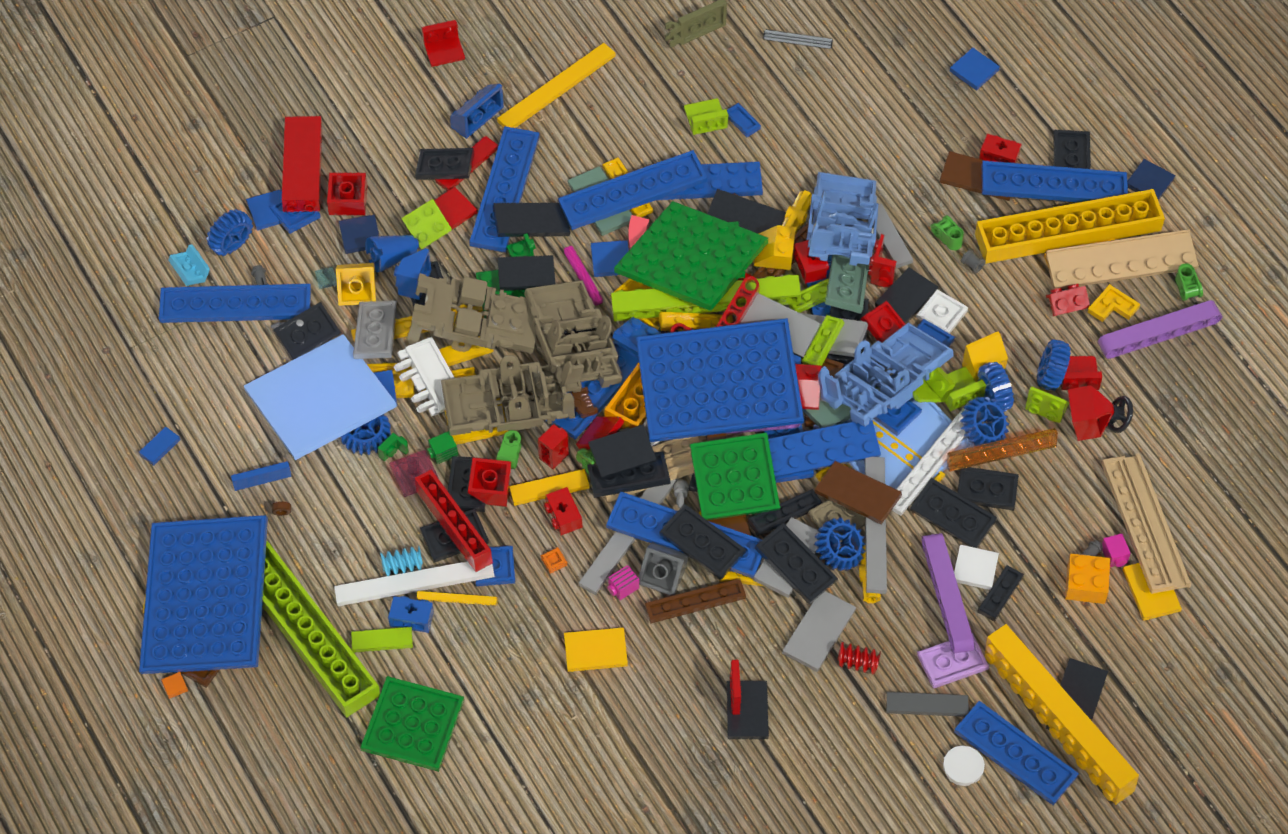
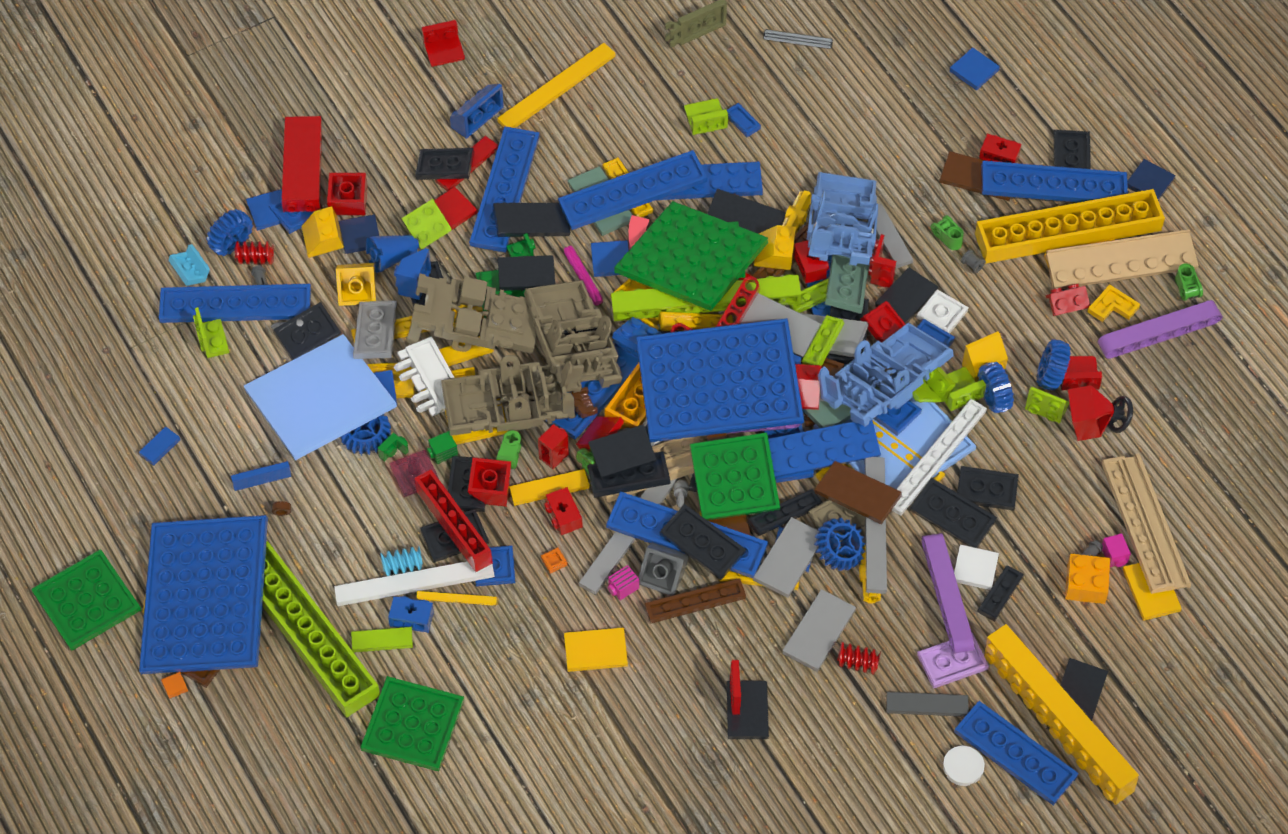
clear light blue tile [315,267,337,289] -> none
black tile [755,523,838,604] -> none
clear orange tile [947,428,1058,472] -> none
blue gear [960,396,1009,449] -> none
none -> green plate [31,549,141,651]
none -> lime bracket [193,307,229,358]
none -> red piece [235,241,274,265]
none -> yellow slope [302,206,344,258]

